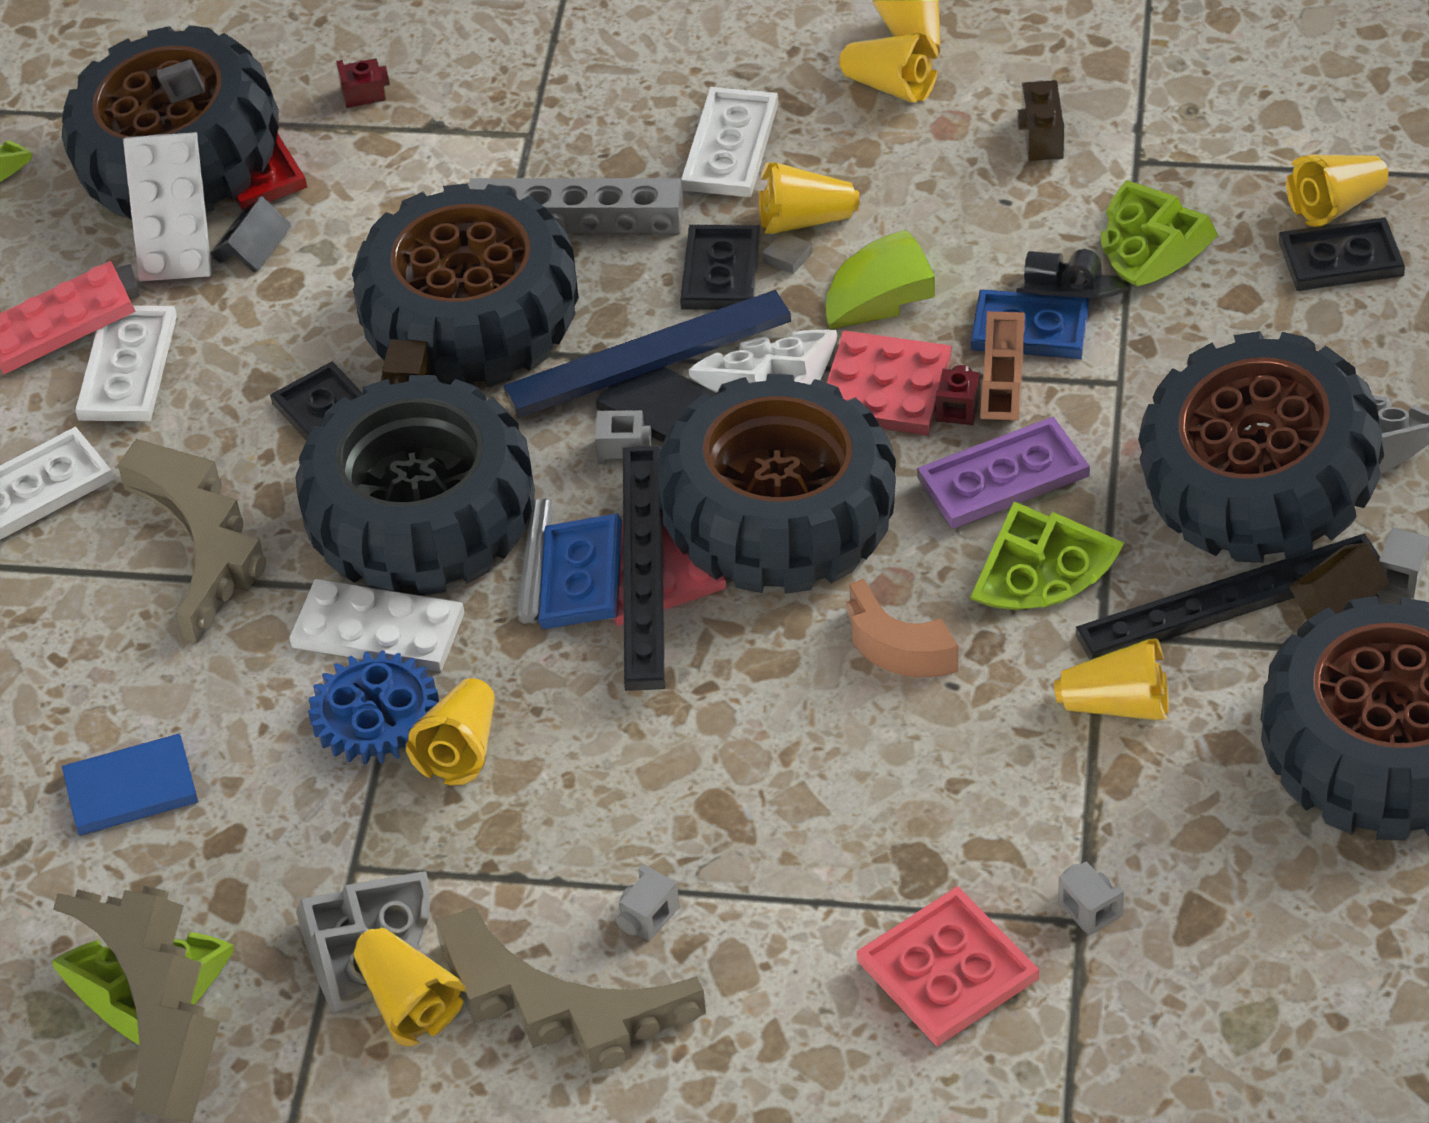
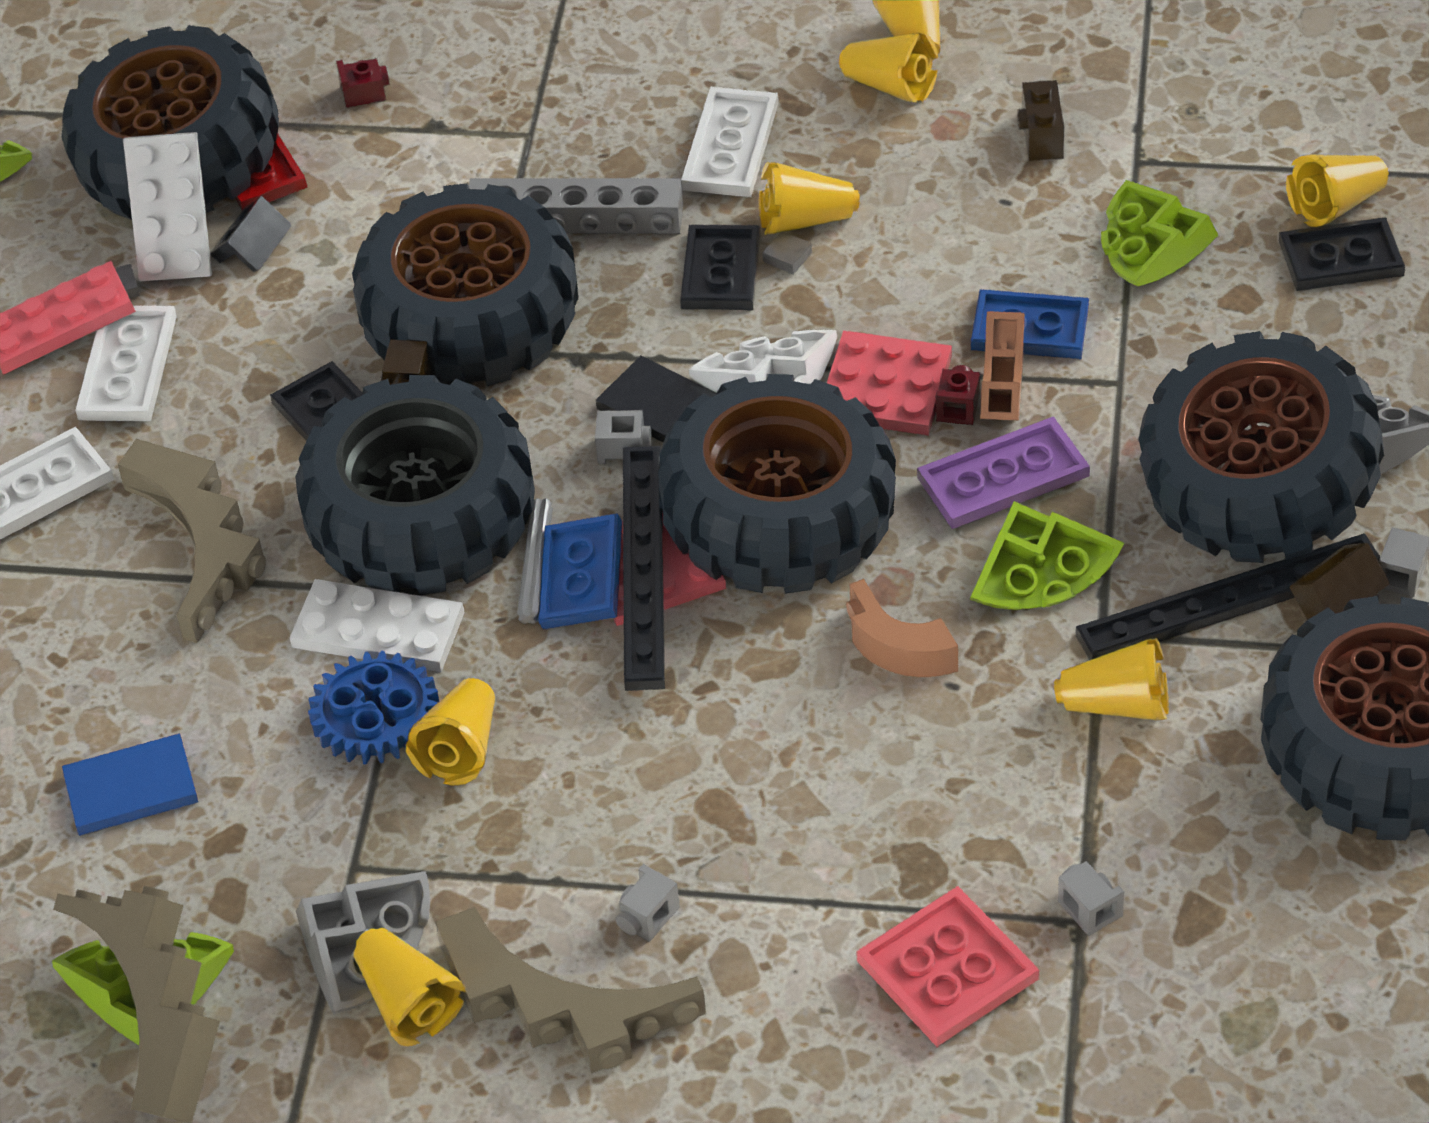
flat silver tile [158,59,205,103] -> none
dark blue tile [504,289,791,418] -> none
lime brick [826,230,935,330] -> none
black panel [1016,249,1129,298] -> none

